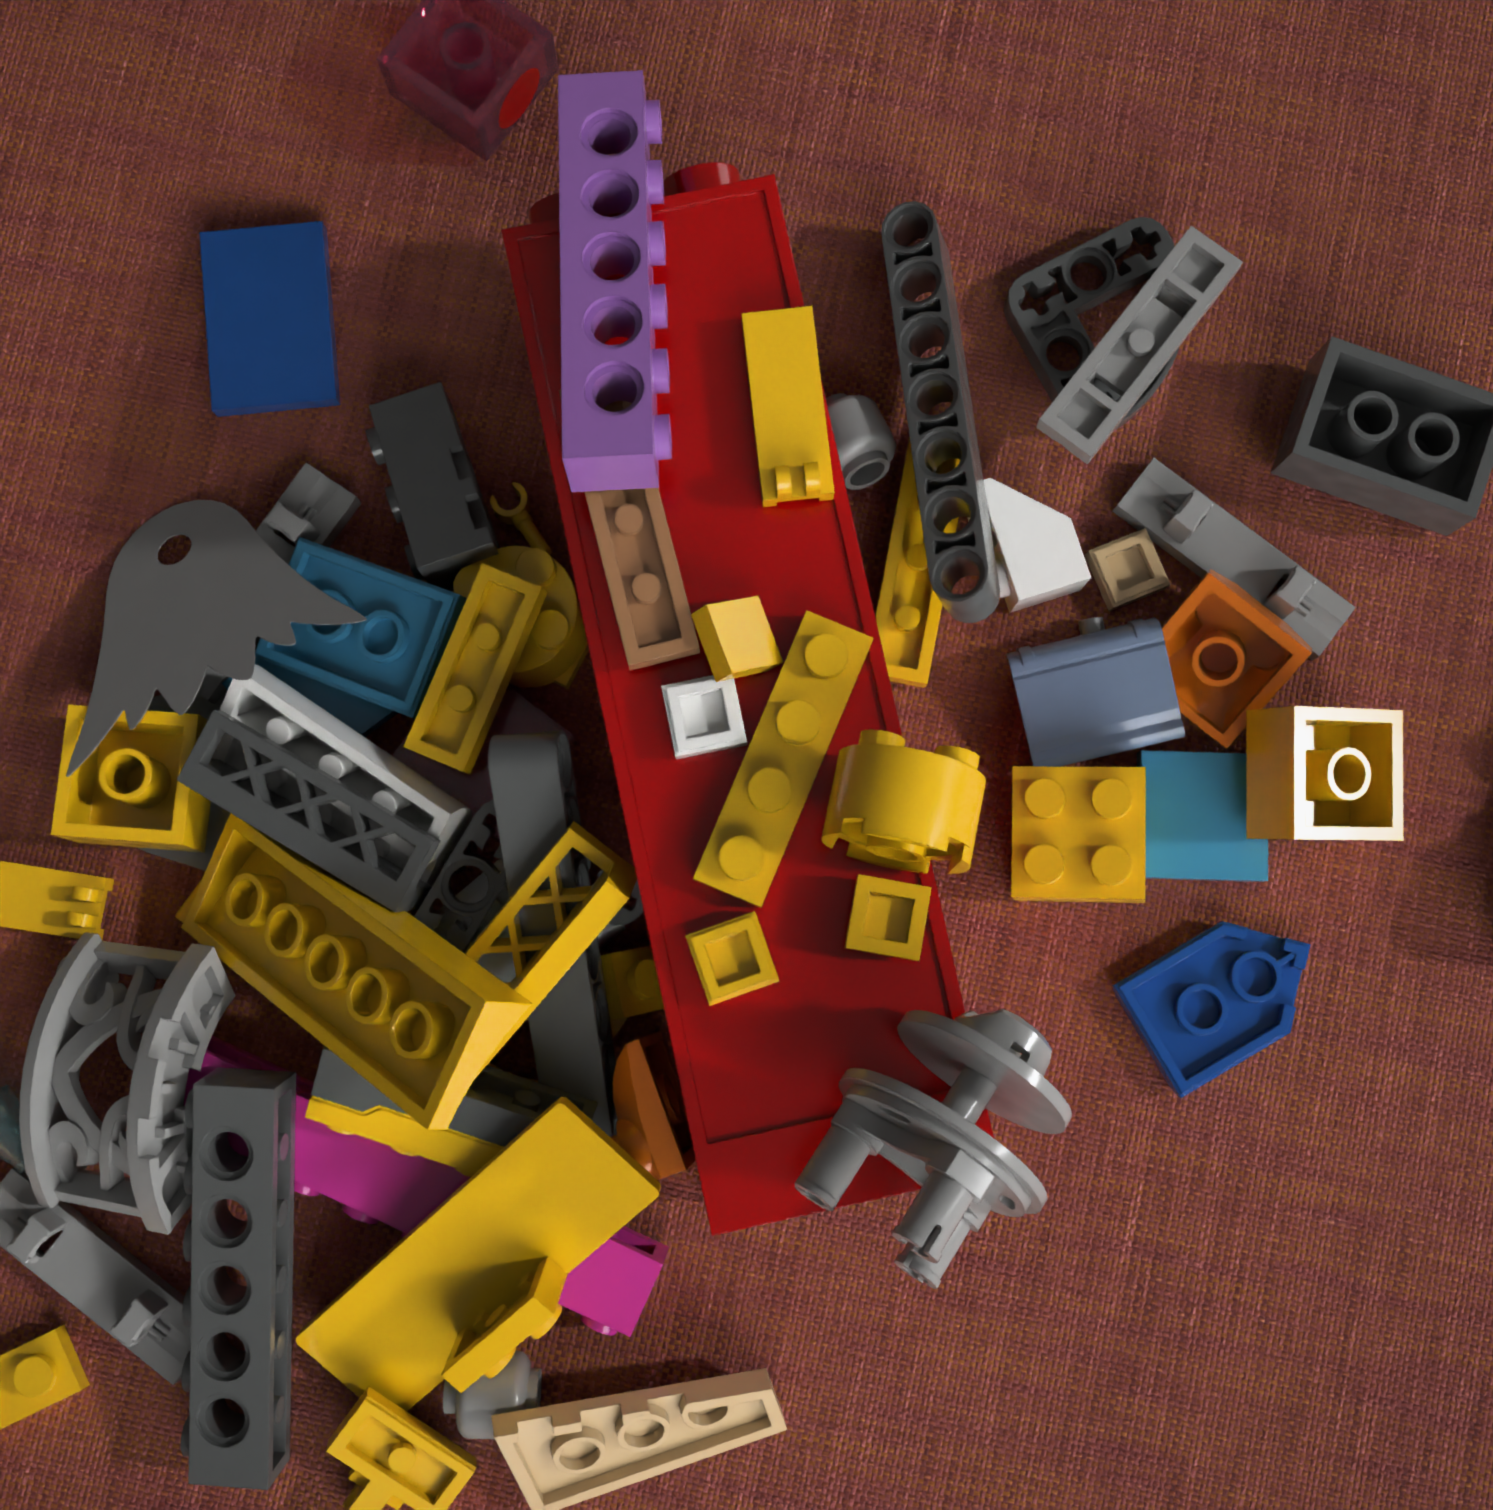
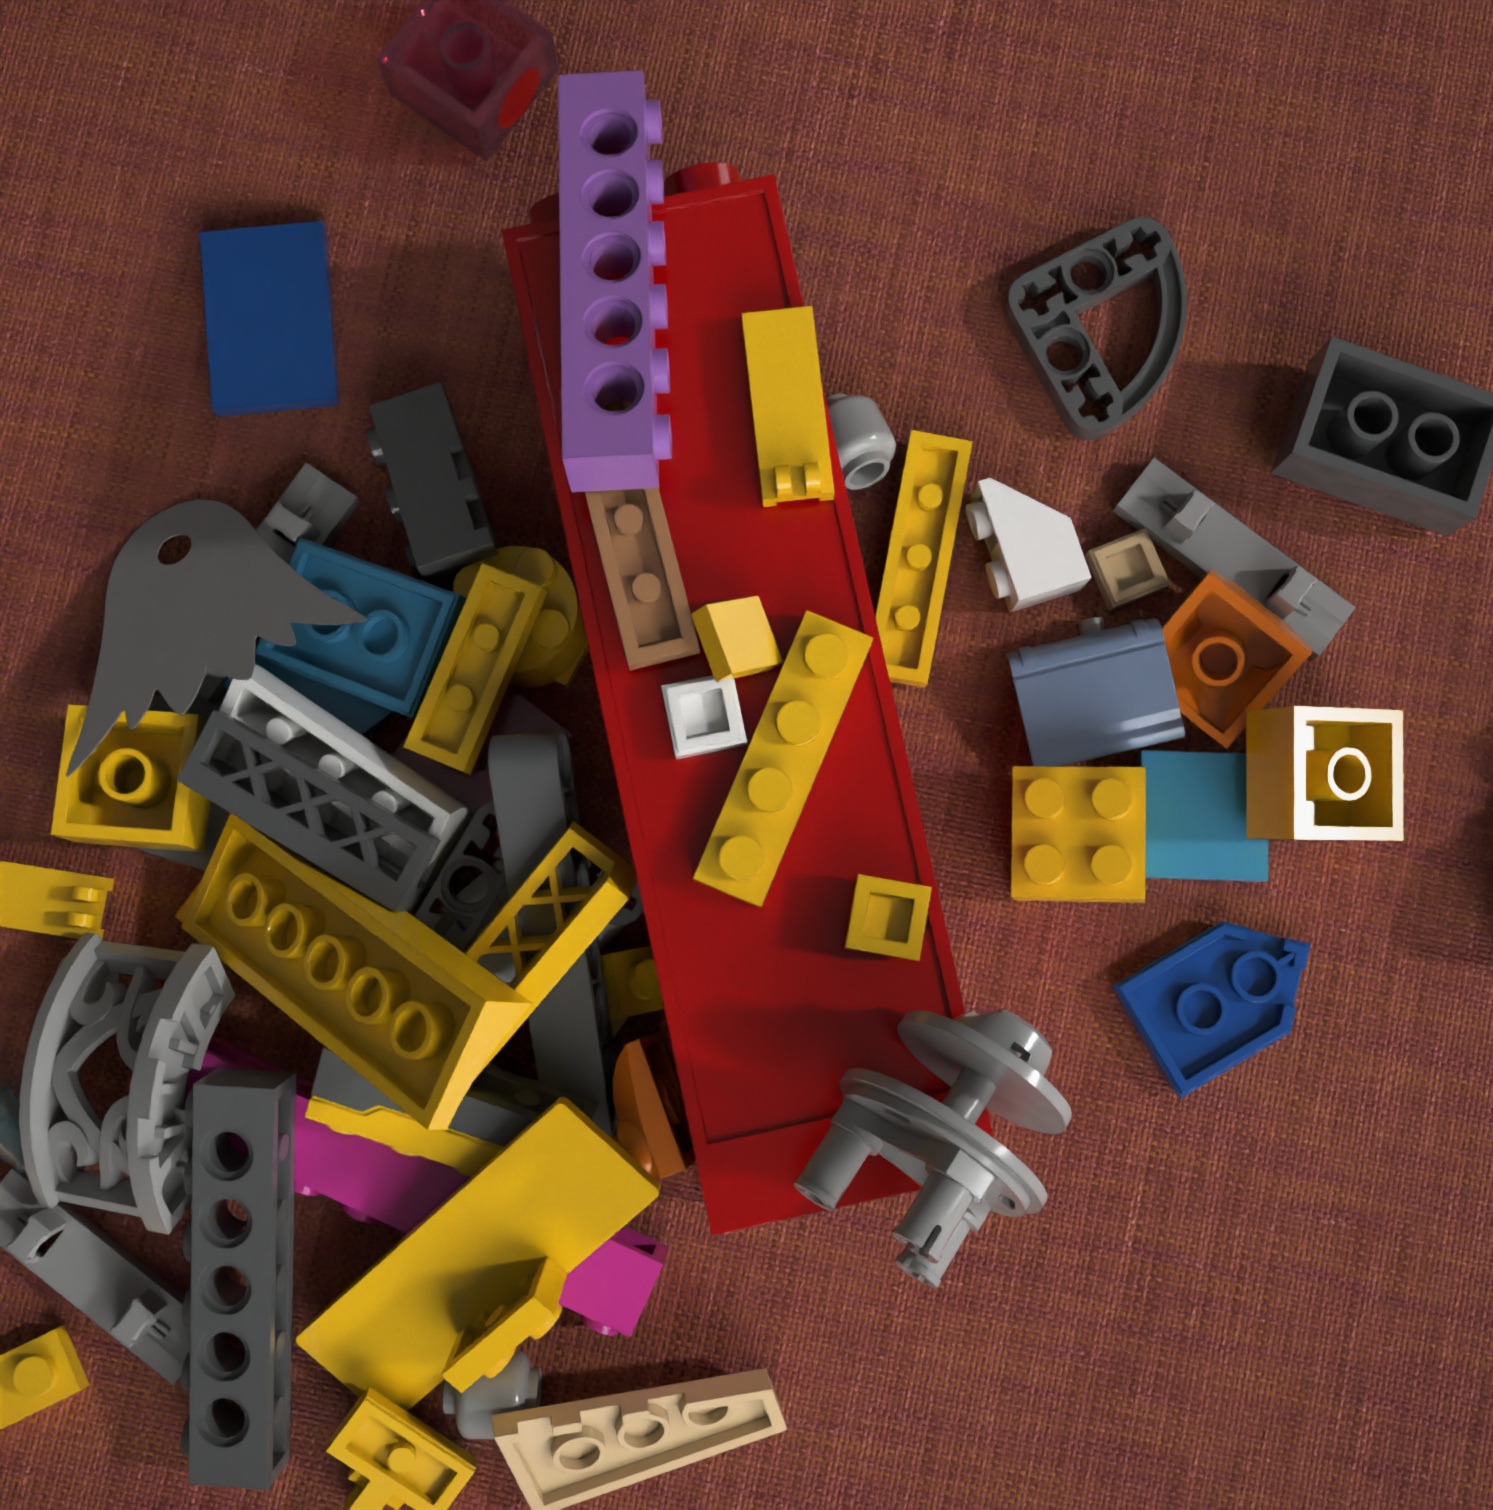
yellow hand [490,482,552,555] -> none
yellow tile [686,911,779,1006] -> none
yellow brick [821,729,986,874] -> none
dark grey beam [881,201,1000,623] -> none
light grey hinge [1036,226,1243,465] -> none

